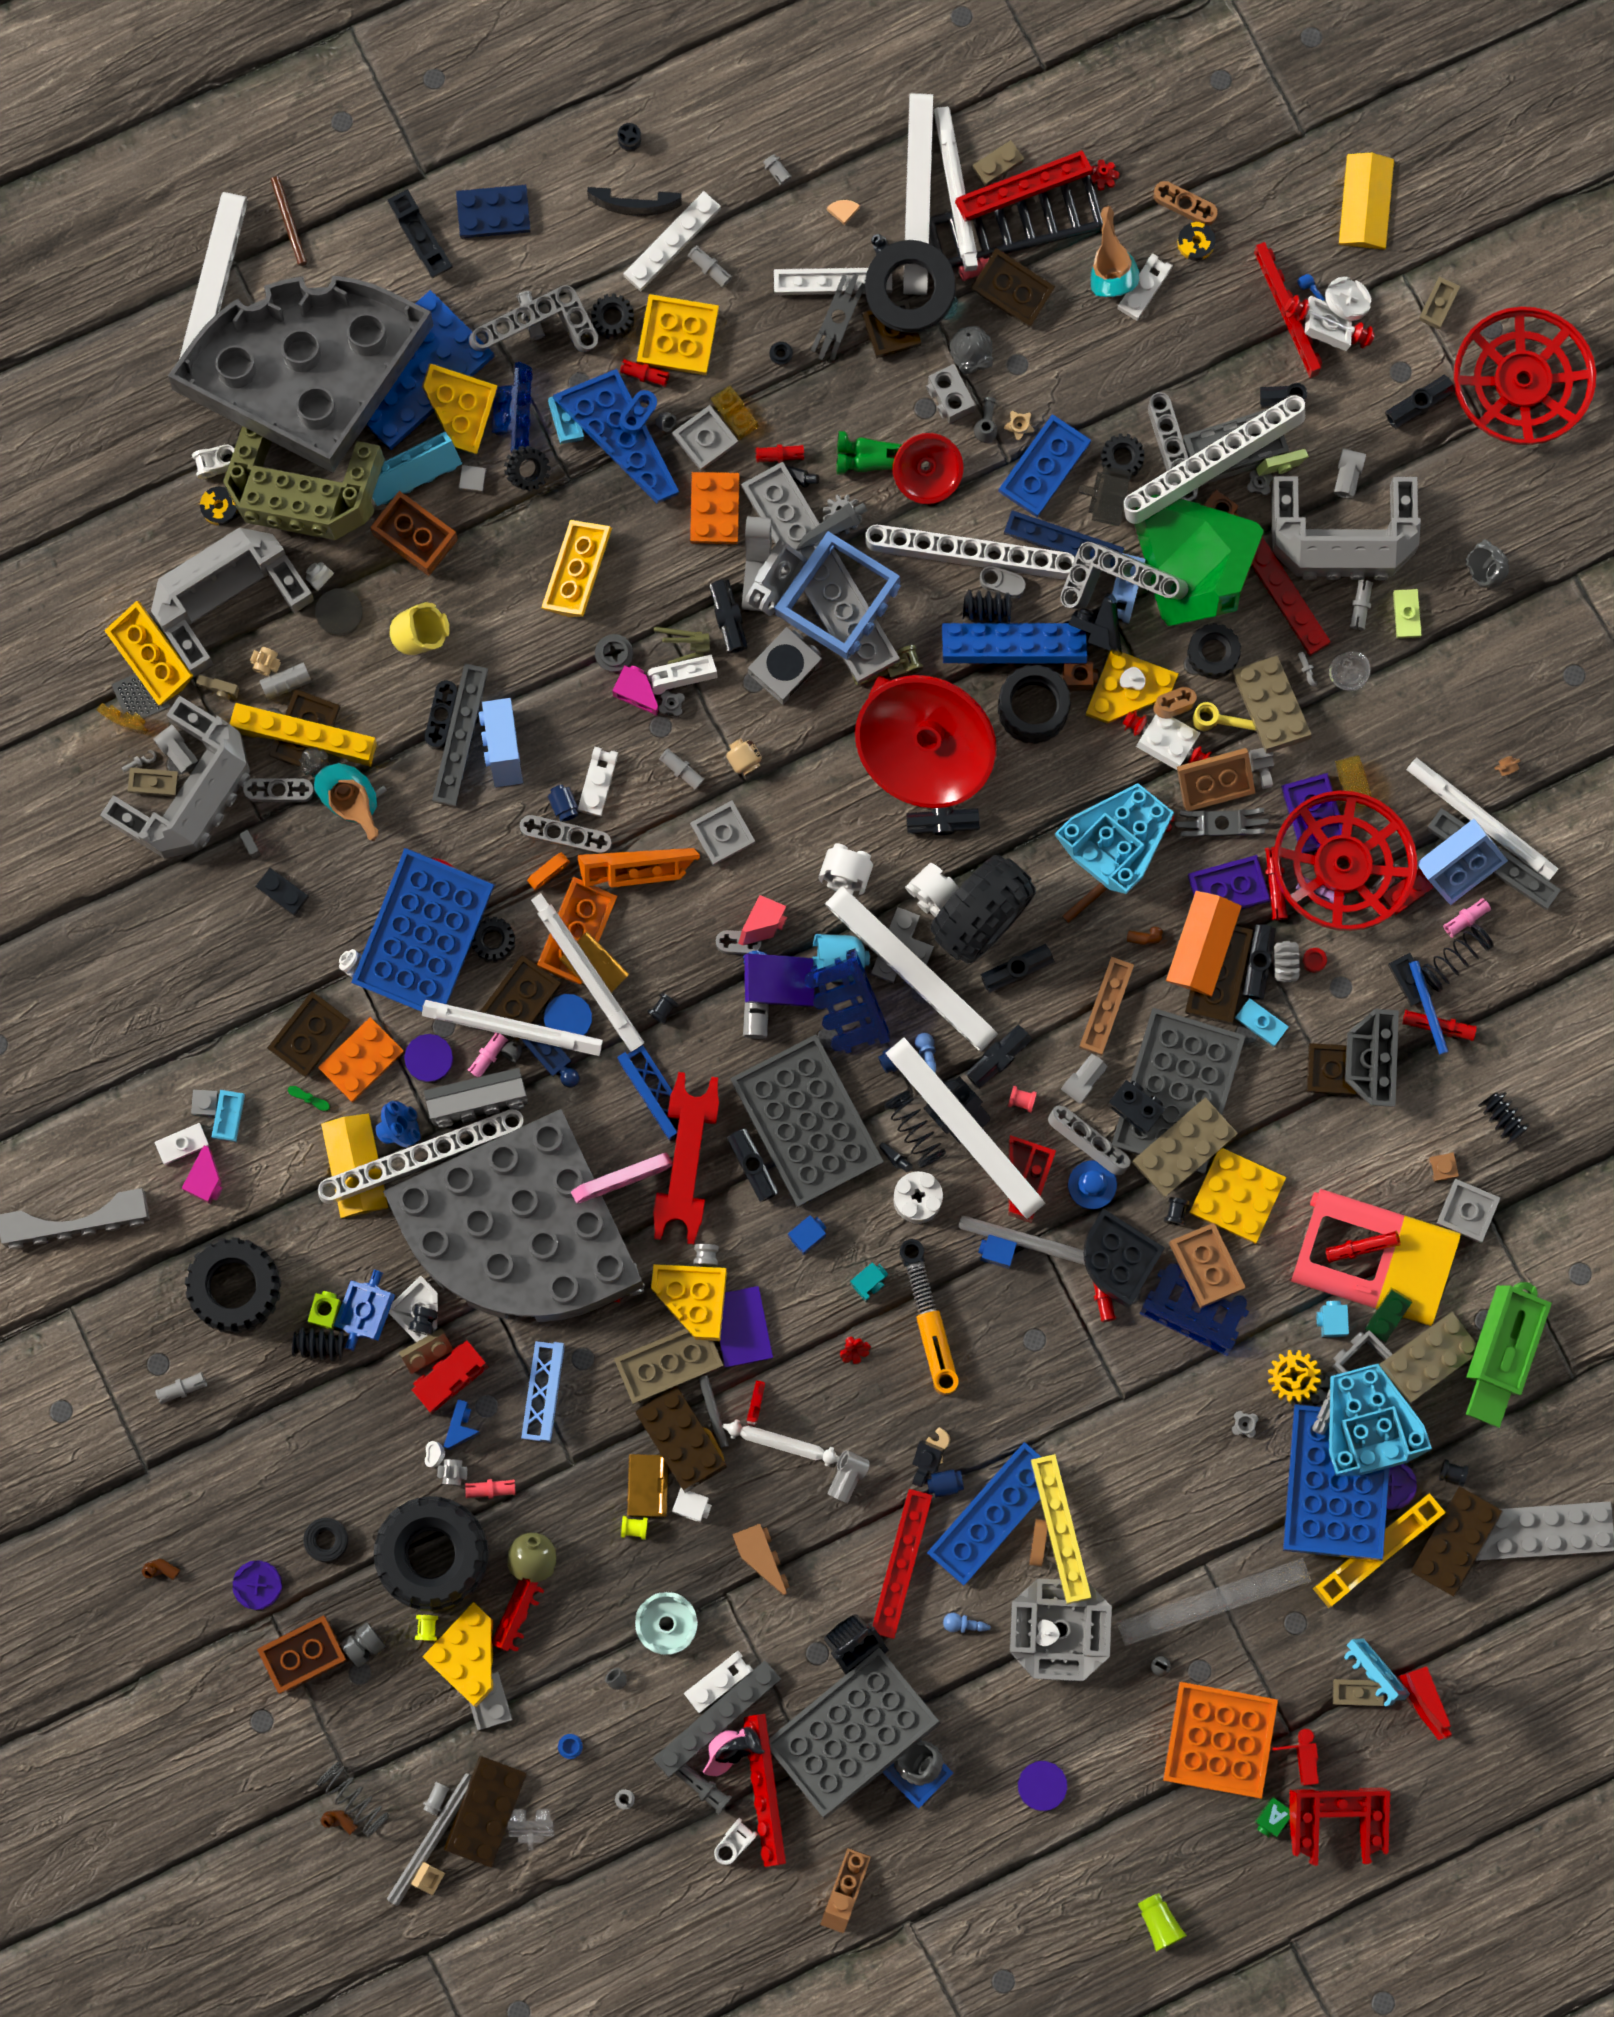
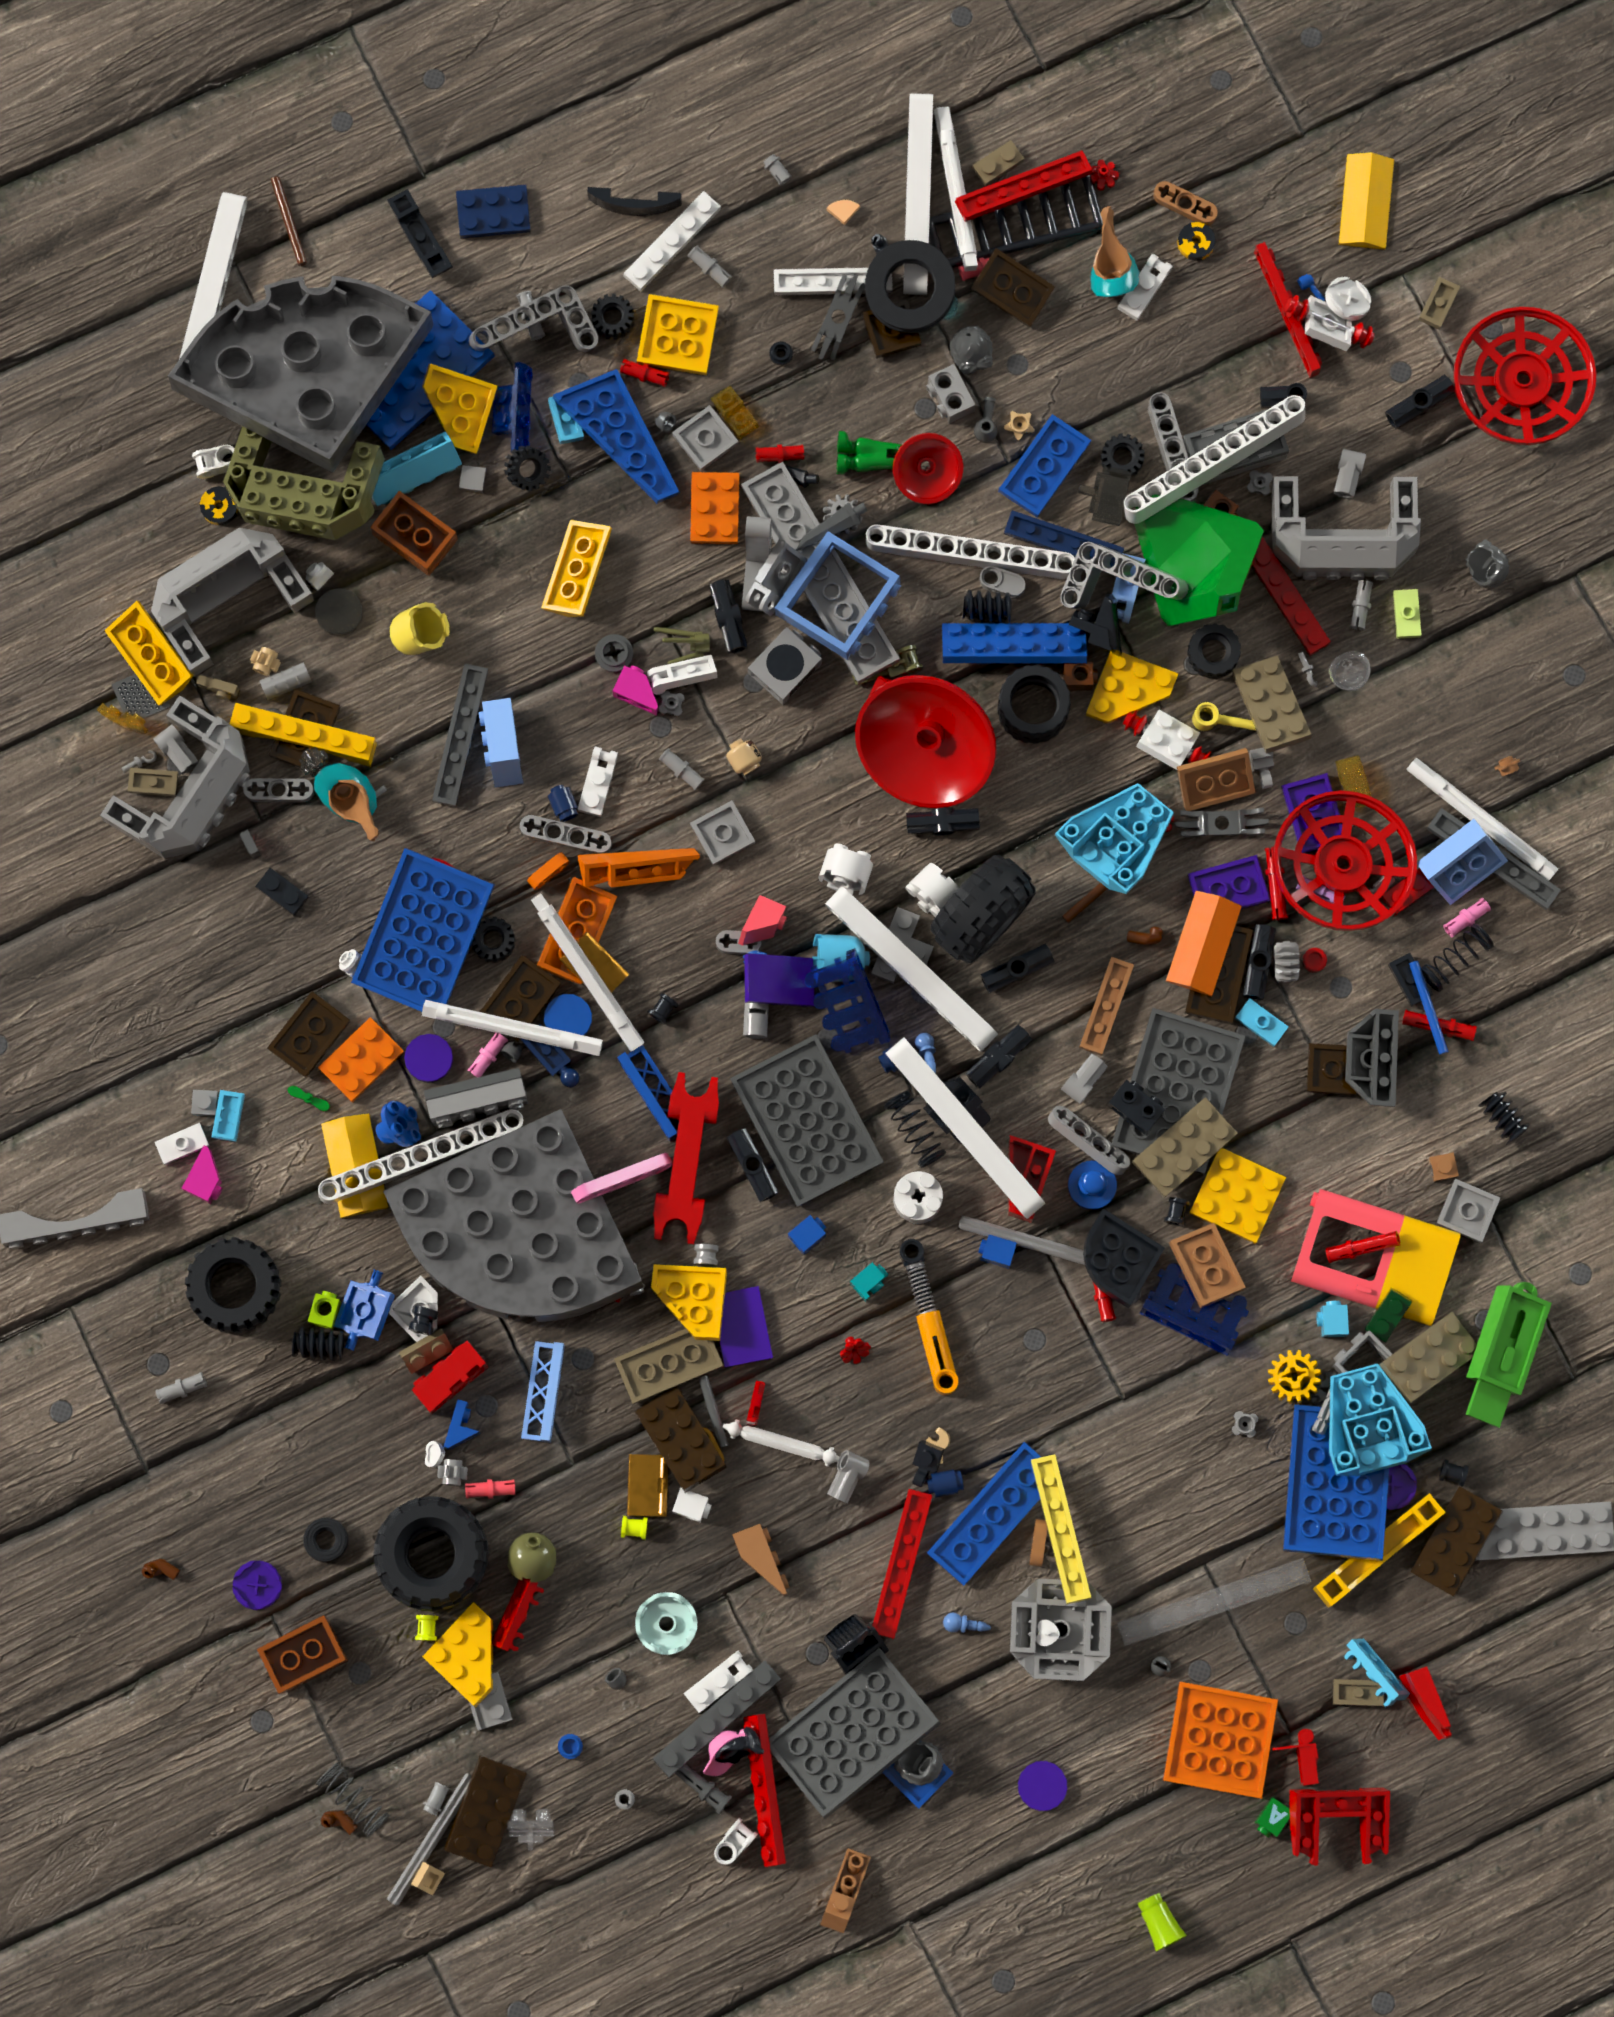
dark grey wheel [339,1622,386,1668] -> none
black beam [425,680,458,750] -> none
black wheel [617,123,642,152] -> none
blue plate [619,390,657,434] -> none
black bar [879,1142,913,1172] -> none
coral bush [1008,1086,1037,1113] -> none
white piece [1120,667,1145,691] -> none
medium nougat beam [1154,687,1197,719] -> none
yellowish green plate [1256,449,1309,476] -> none

